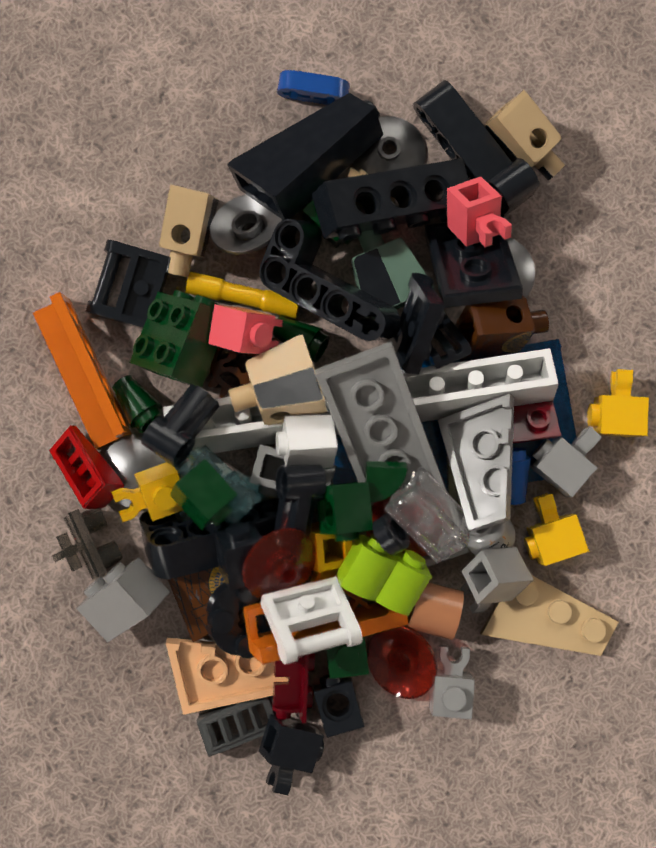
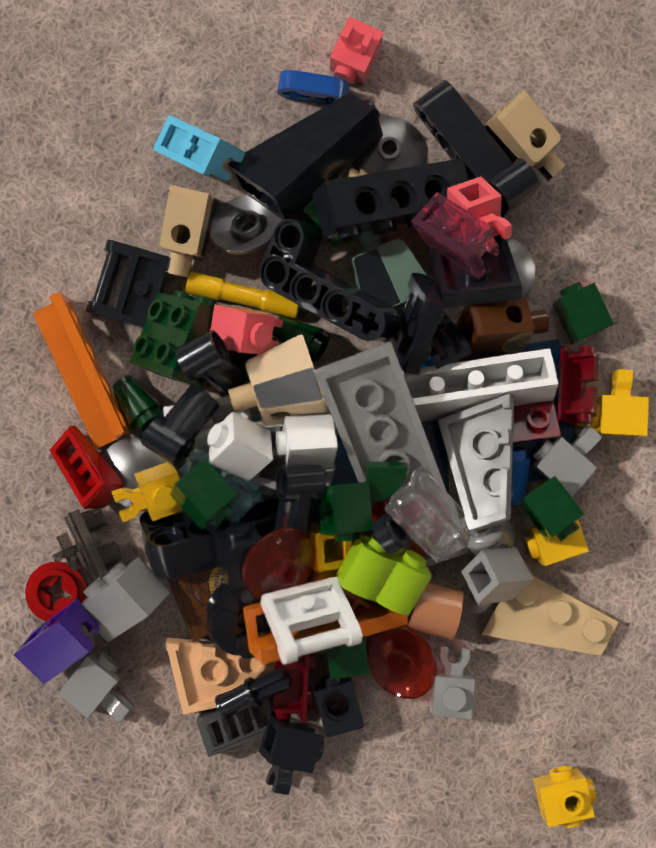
none -> dark purple hinge [14,598,100,684]
none -> red gear [25,562,87,621]
none -> light grey brick [57,652,134,723]
none -> medium azure hinge [153,115,245,180]
none -> black piece [175,330,248,395]
none -> white brick [207,411,273,482]
none -> black axle [215,667,293,719]
none -> coral brick [330,17,383,85]
none -> clear pink hinge [411,192,499,279]
none -> dark green brick [519,476,584,542]
none -> yellow brick [533,765,597,828]
none -> dark green brick [553,282,614,344]
none -> dark red hinge [556,346,600,428]

